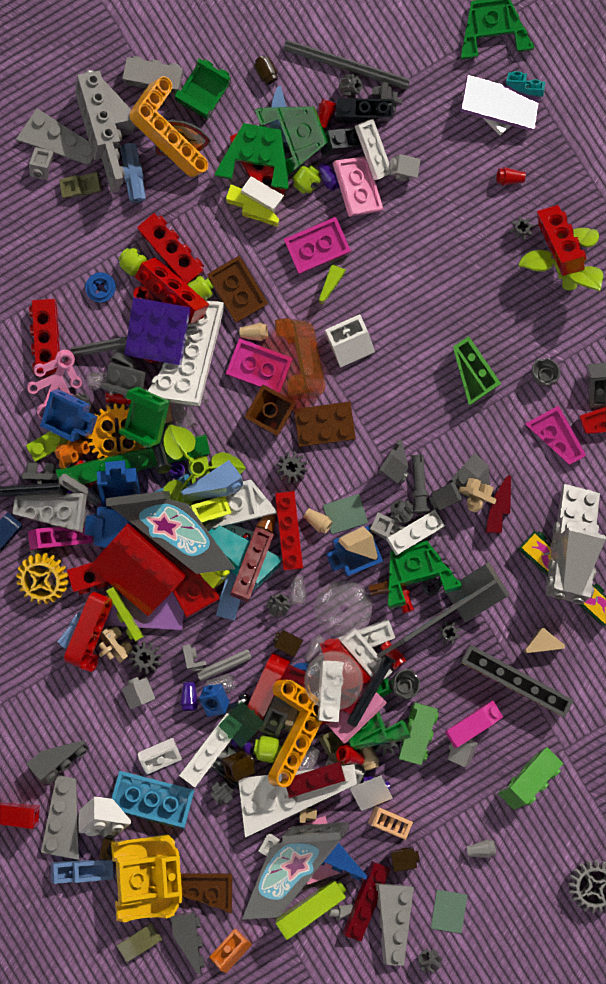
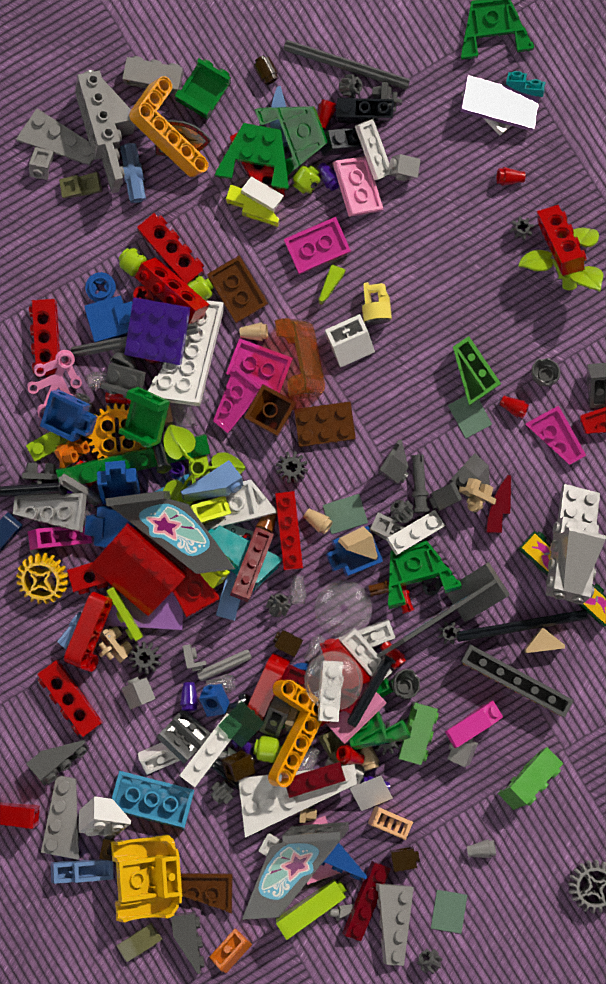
none -> red brick [37,660,103,737]
none -> blue piece [84,295,132,342]
none -> dark grey slope [156,710,211,764]
none -> dark pink wing [213,365,261,433]
none -> light yellow piece [362,282,392,325]
none -> sand green sticker [448,396,492,438]
none -> black axle [457,610,588,642]
none -> red cone [499,395,529,419]

